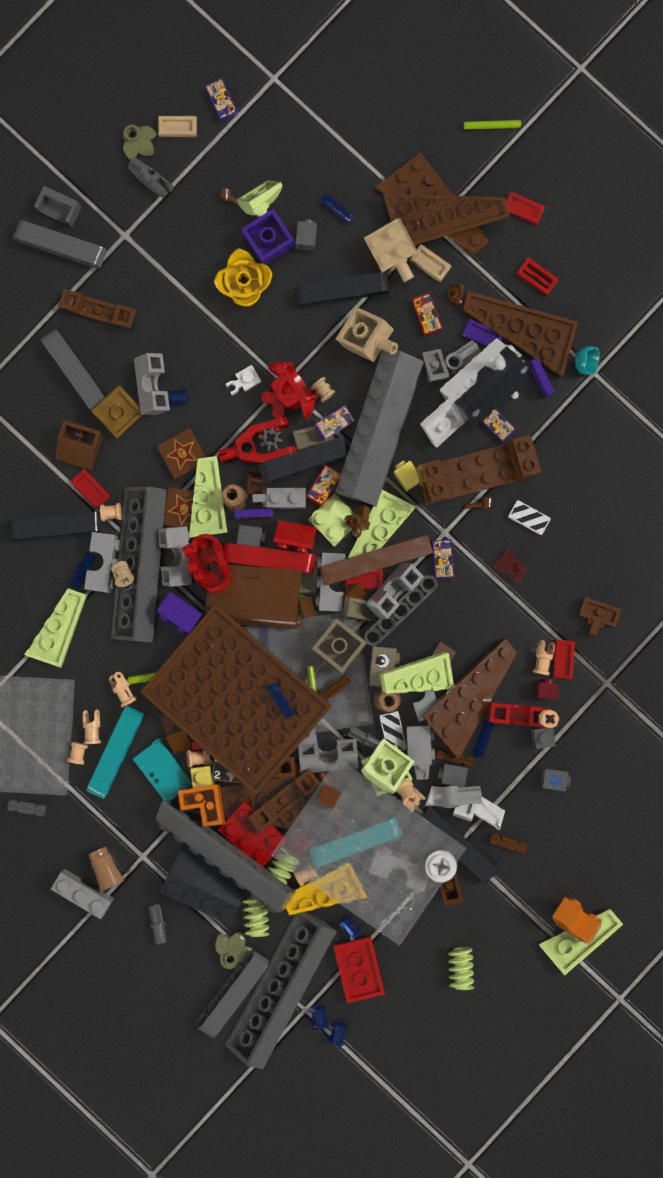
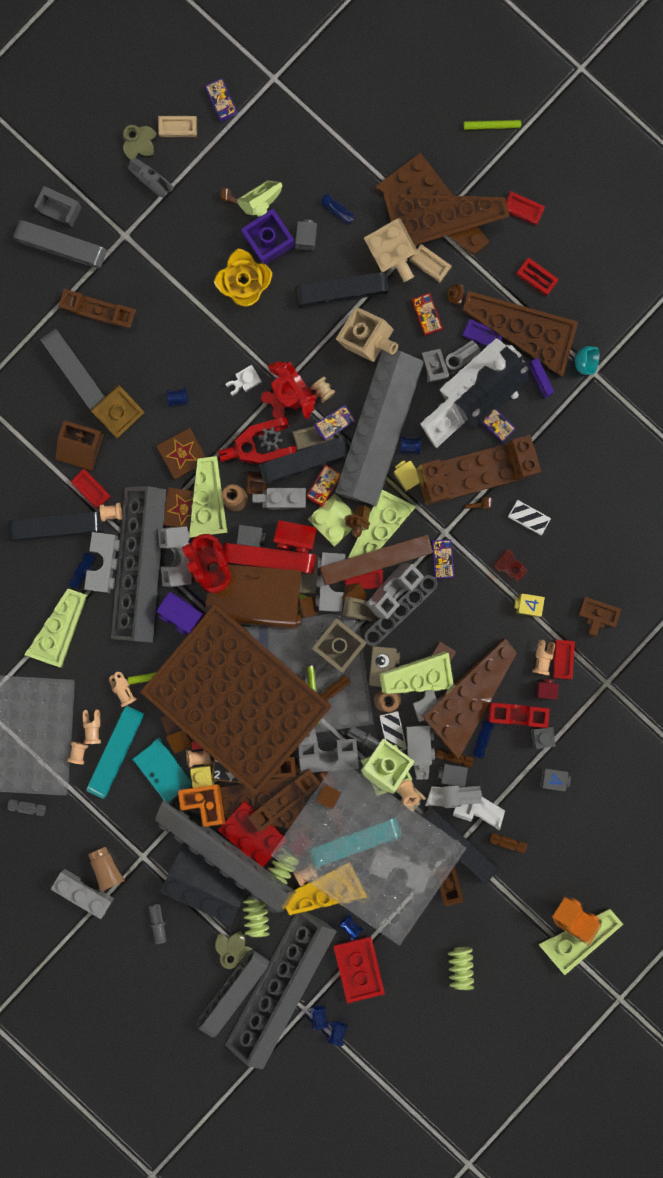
tan bush [111,561,134,587] -> none
light grey arch [134,353,170,415] -> none
dark purple tile [234,508,274,519] -> none
clear blue axle [267,682,295,719] -> none
white gear [425,850,457,882] -> none
light nougat bush [539,710,559,728] -> none
none -> clear blue bush [400,436,421,454]
none -> light yellow brick [514,594,545,617]

